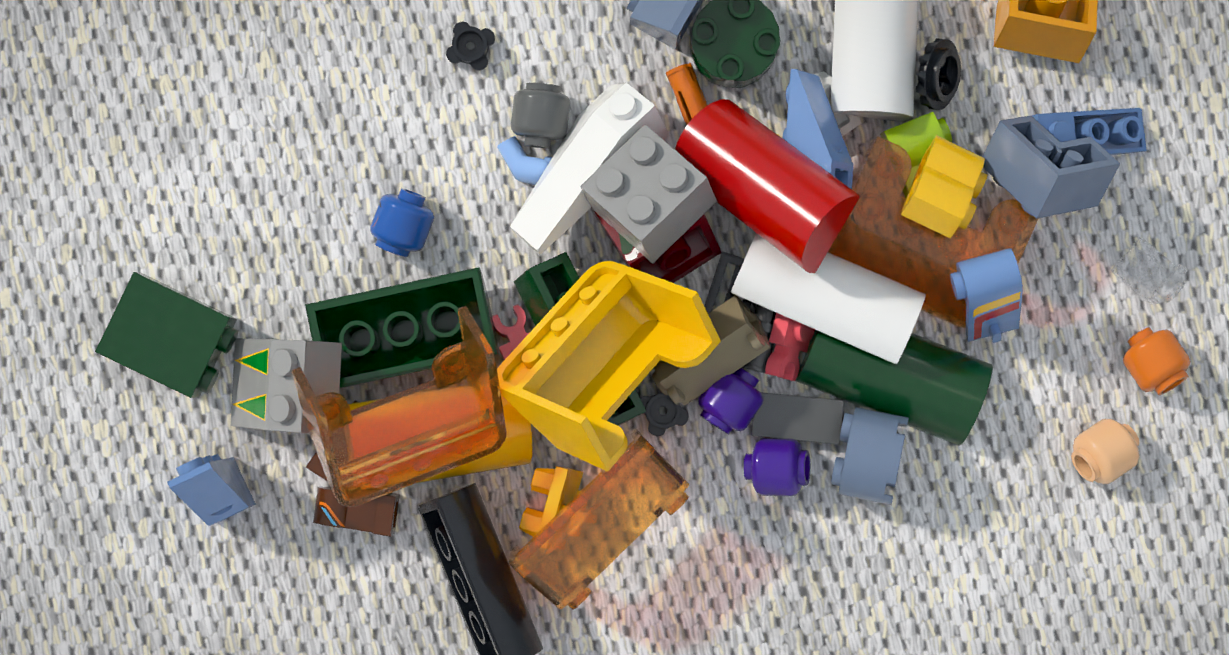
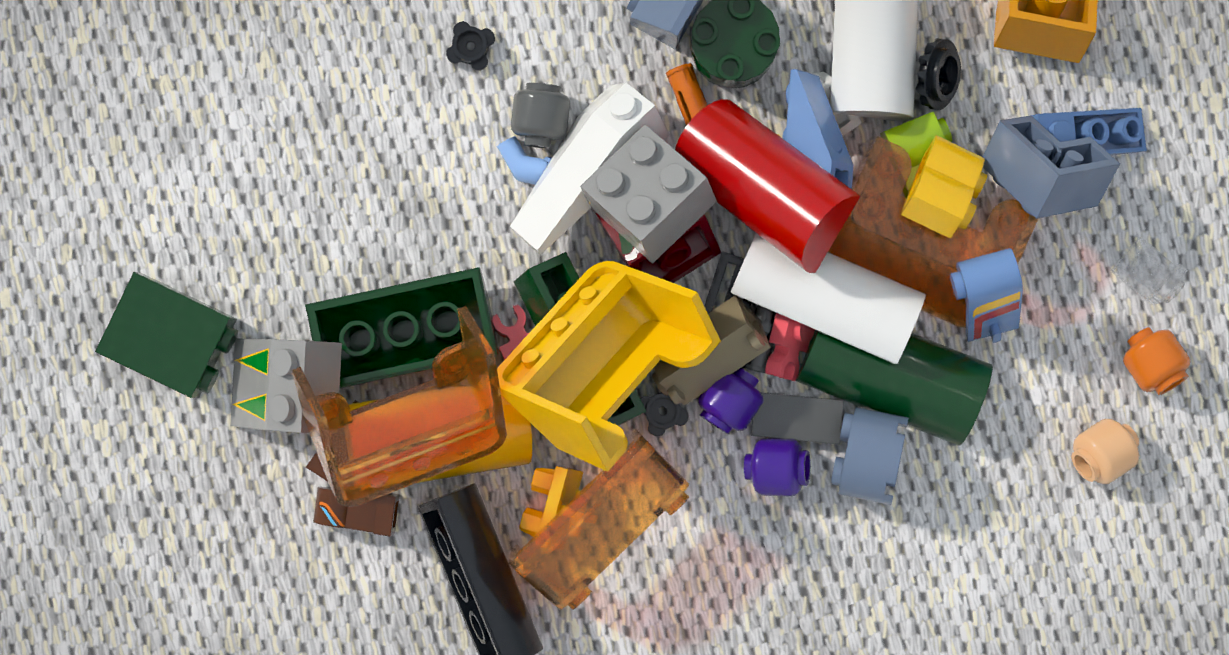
medium blue slope [167,454,256,526] -> none
blue head [370,188,434,257] -> none

